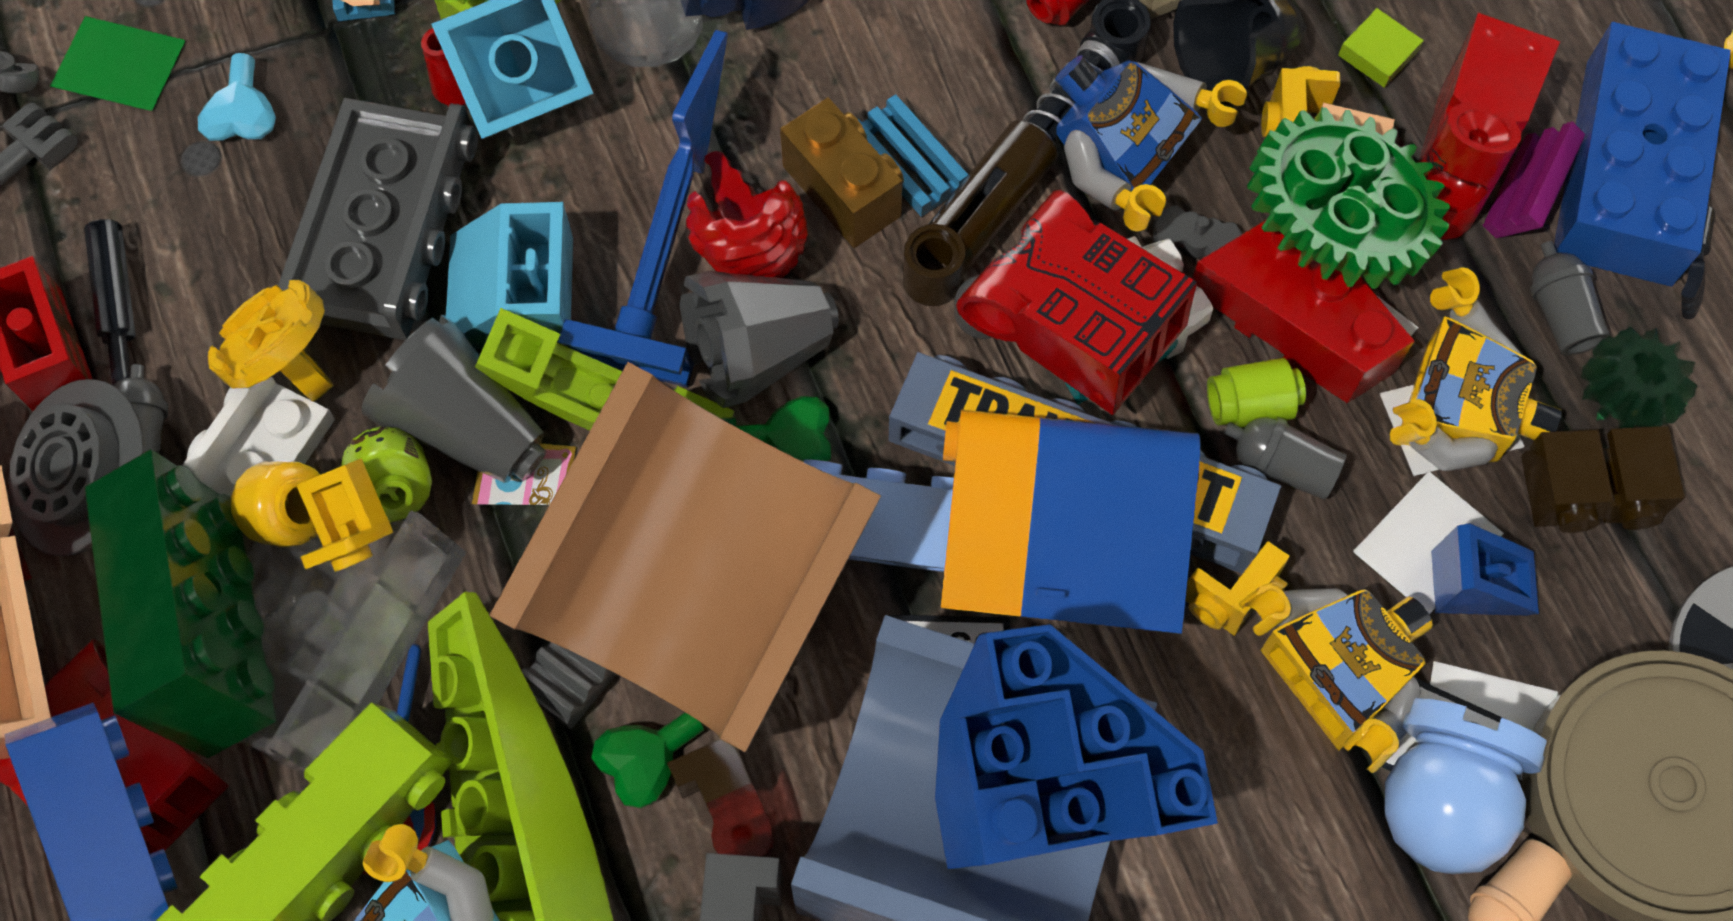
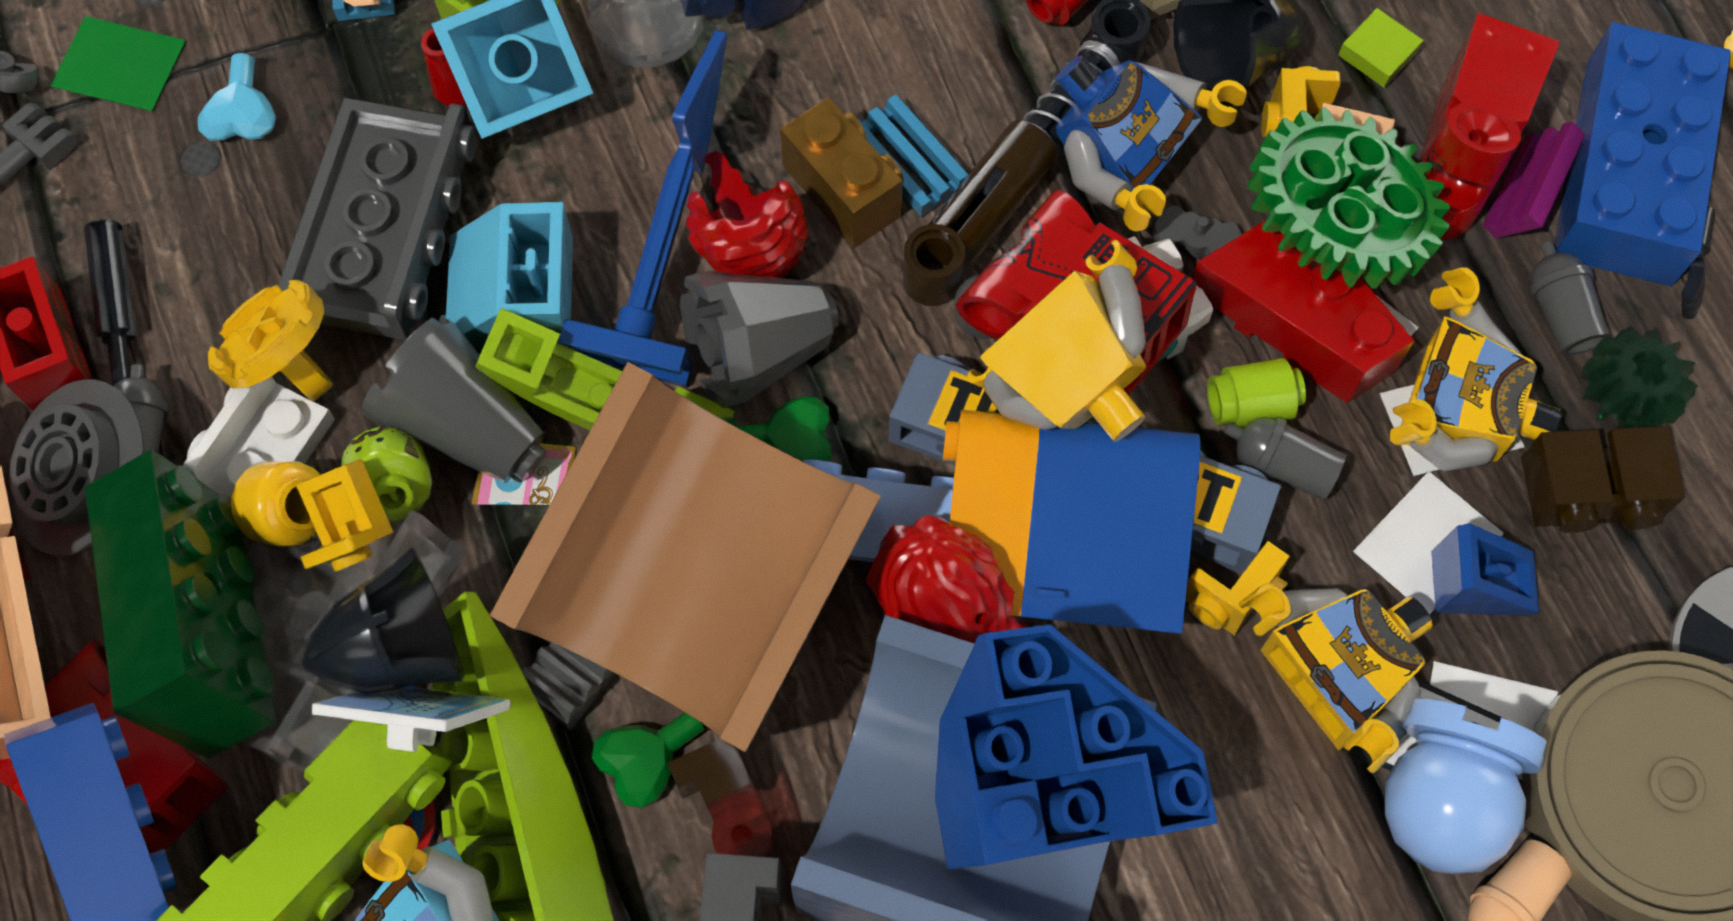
none -> black helmet [302,547,465,694]
none -> piece [312,687,510,752]
none -> red hair [866,515,1028,644]
none -> yellow torso [967,240,1146,442]

